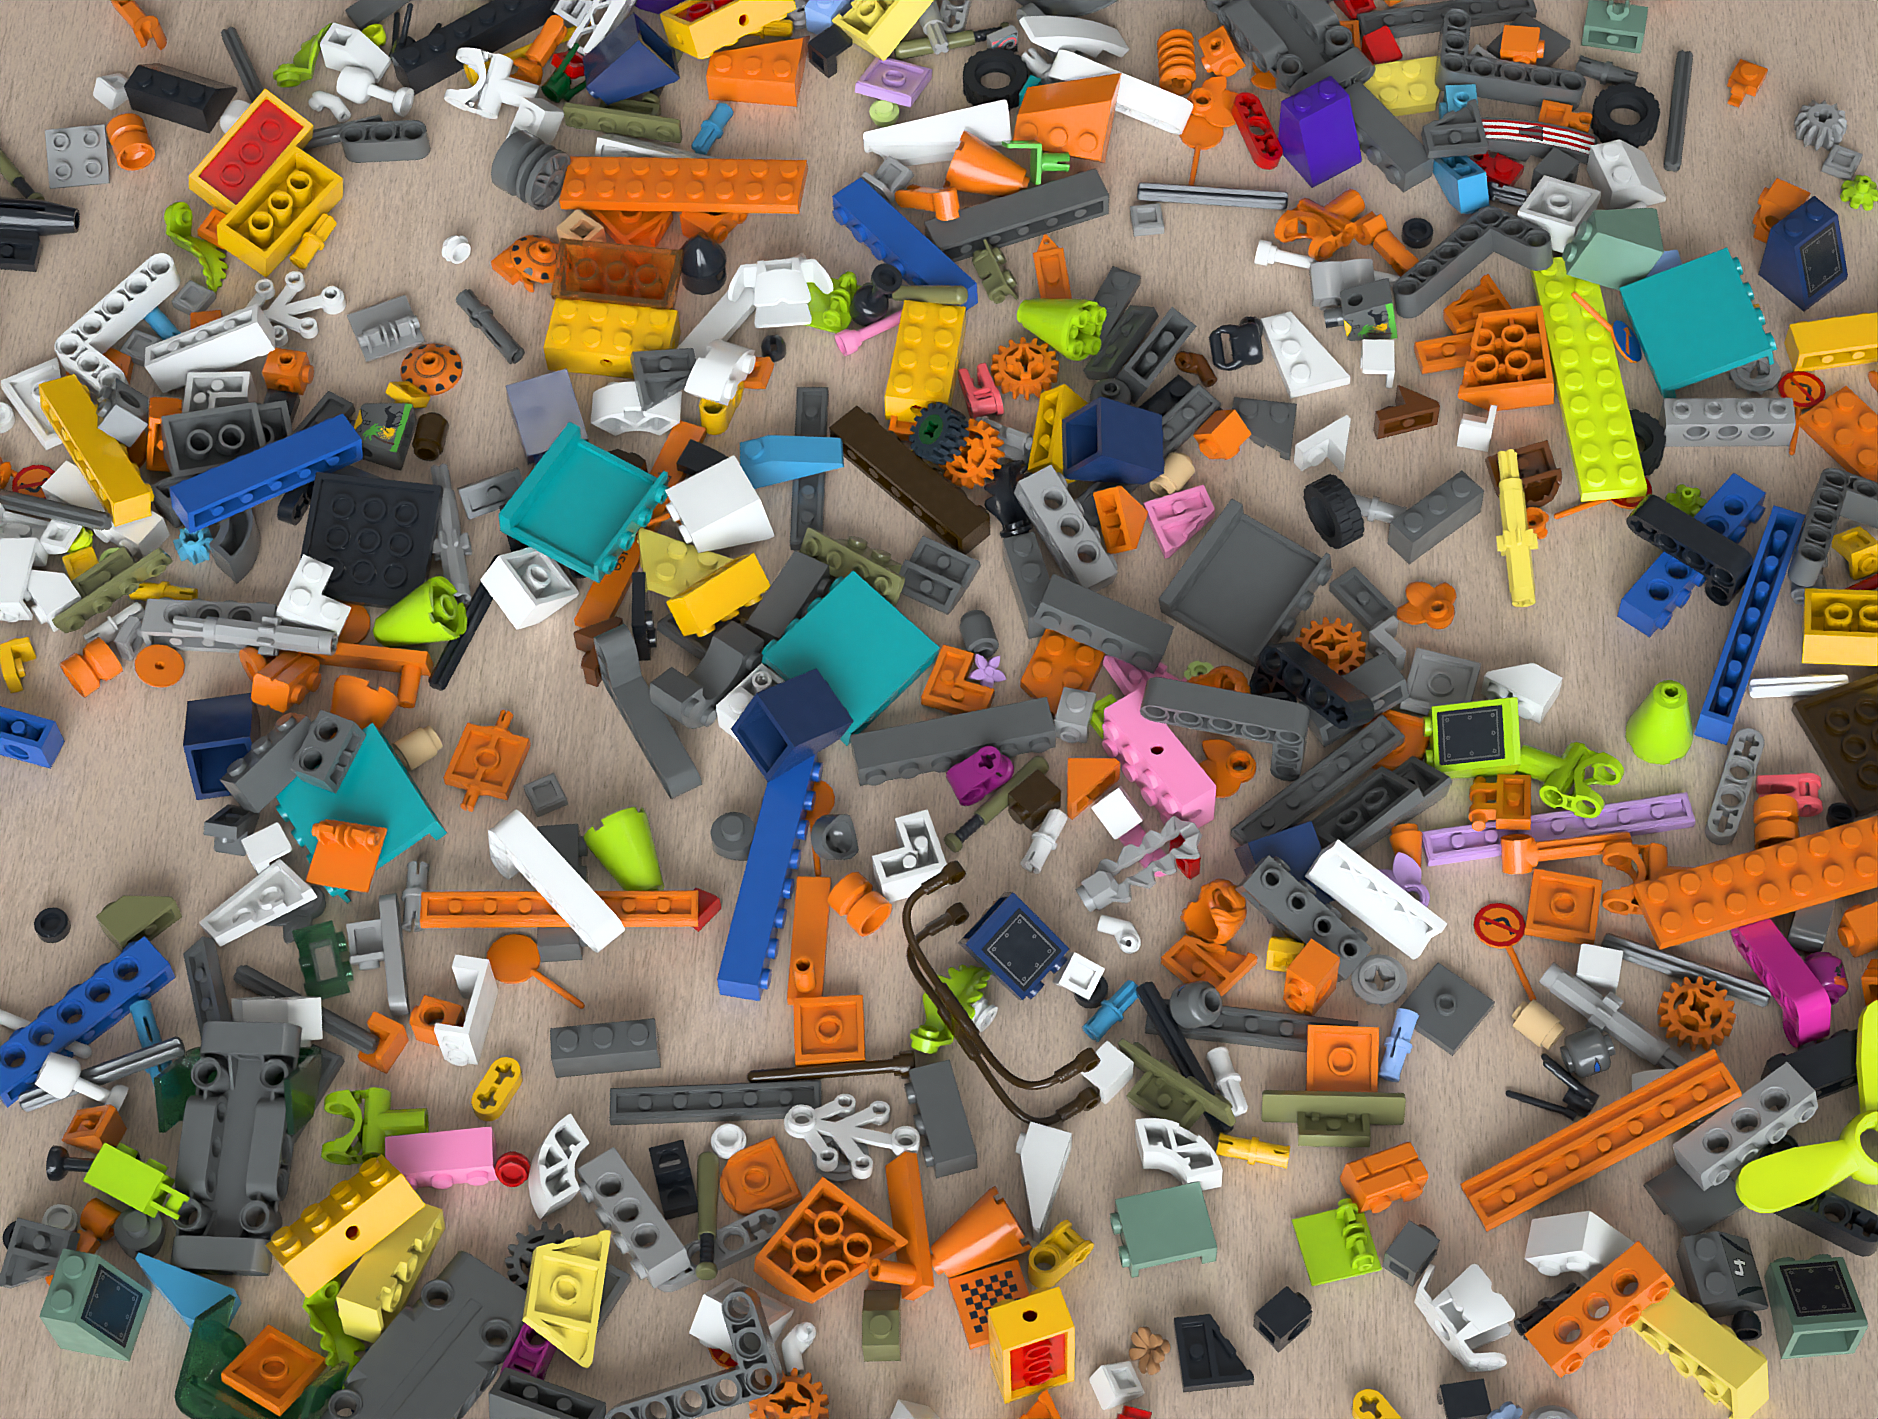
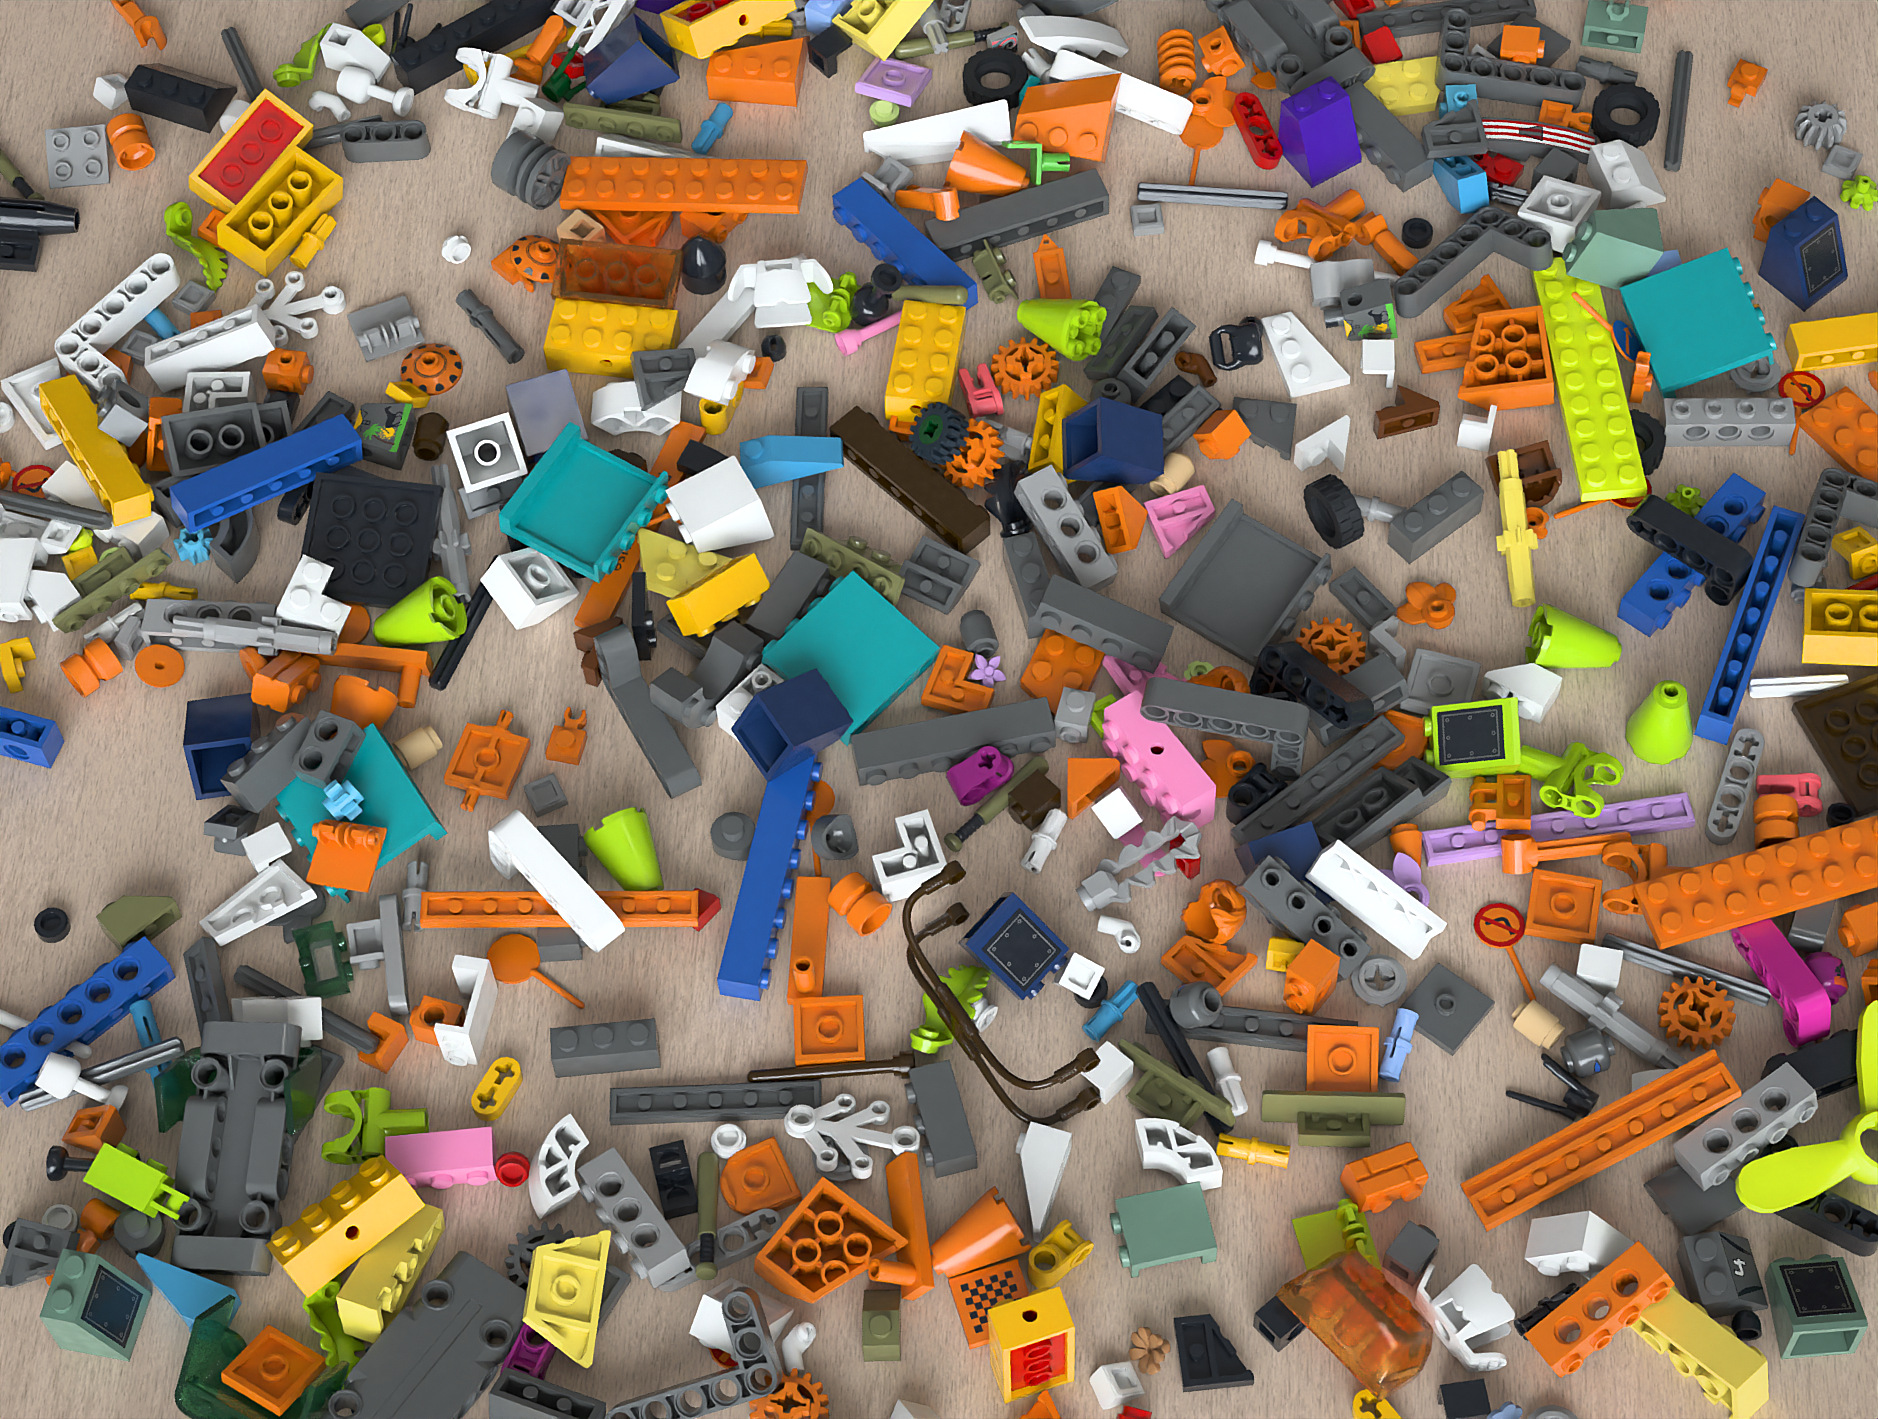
none -> medium azure gear [322,779,364,821]
none -> white slope [446,412,528,493]
none -> orange plate [545,707,588,766]
none -> black piece [1226,762,1288,825]
none -> clear orange windscreen [1275,1249,1433,1402]
none -> lime cone [1525,603,1622,669]
none -> orange plate [1629,351,1653,404]

